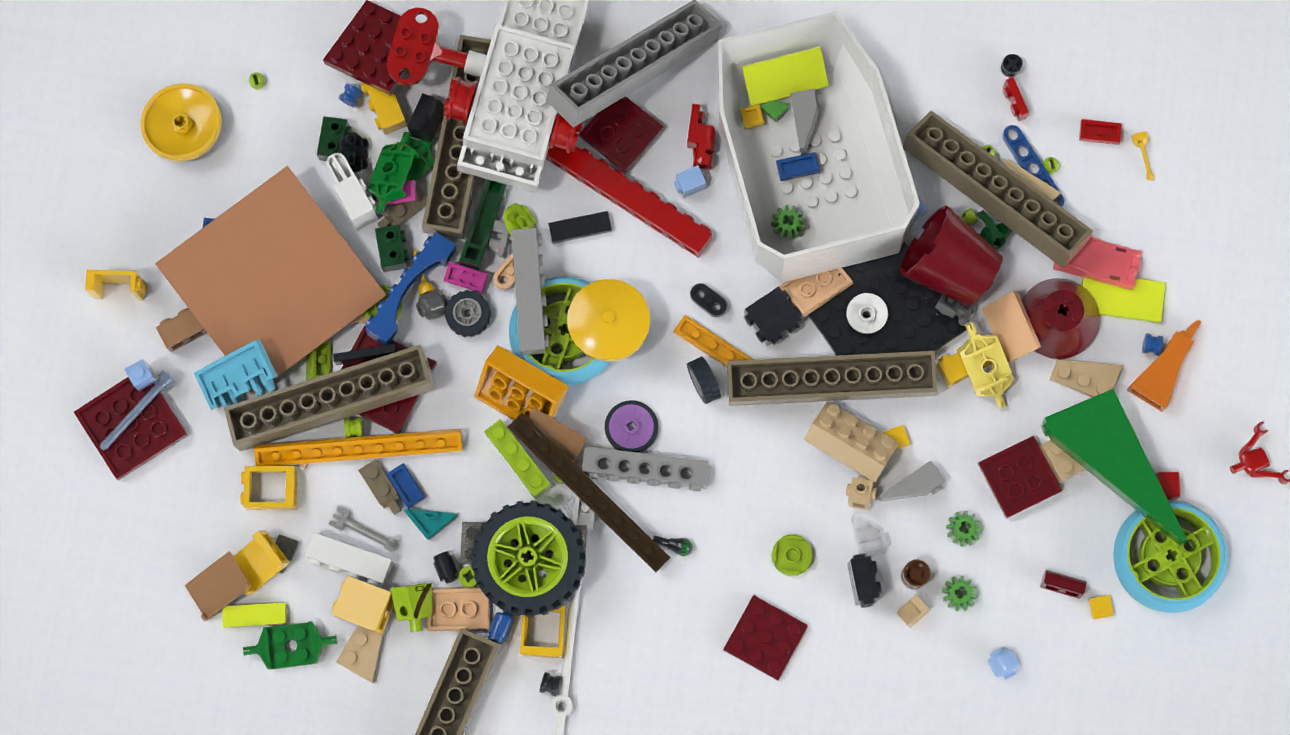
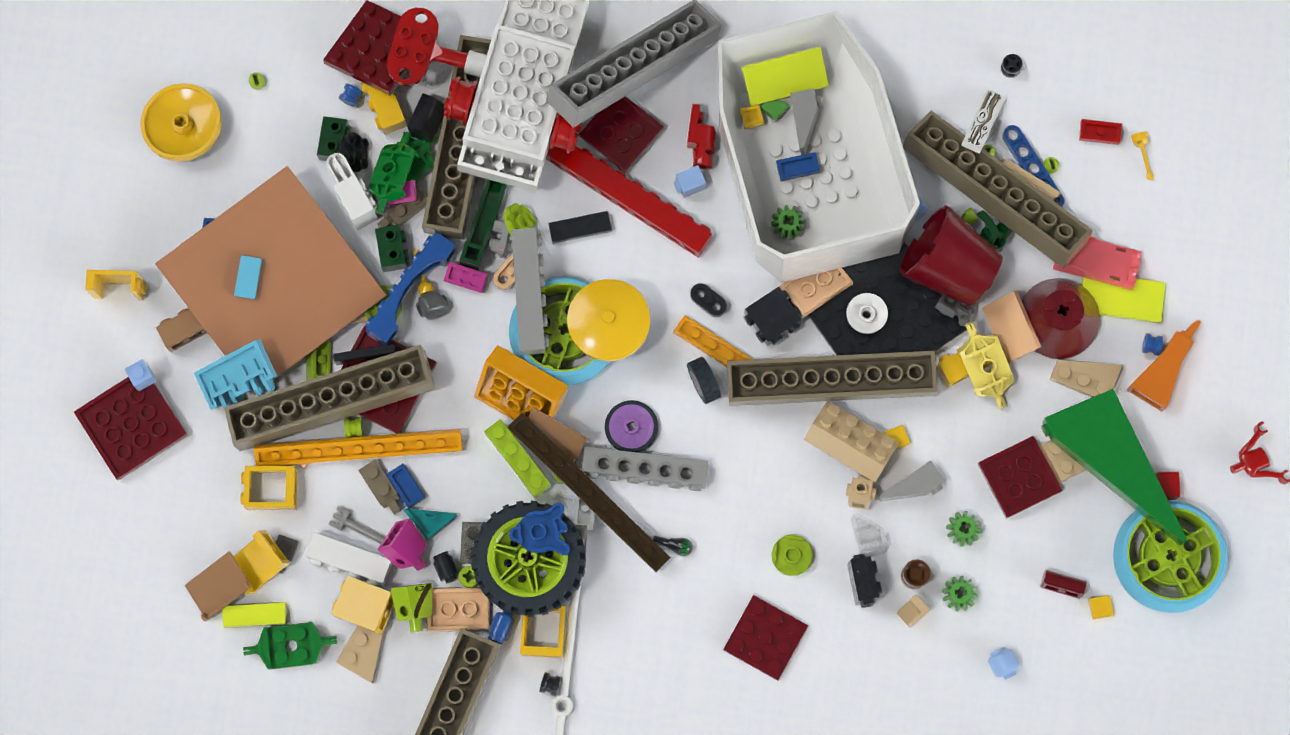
sand blue piece [100,370,175,450] -> none
black wheel [445,290,491,337] -> none
red plate [1002,77,1029,121] -> none
none -> medium azure tile [234,255,262,300]
none -> dark pink torso [377,518,426,571]
none -> blue tile [509,502,570,556]
none -> white tile [961,89,1006,154]

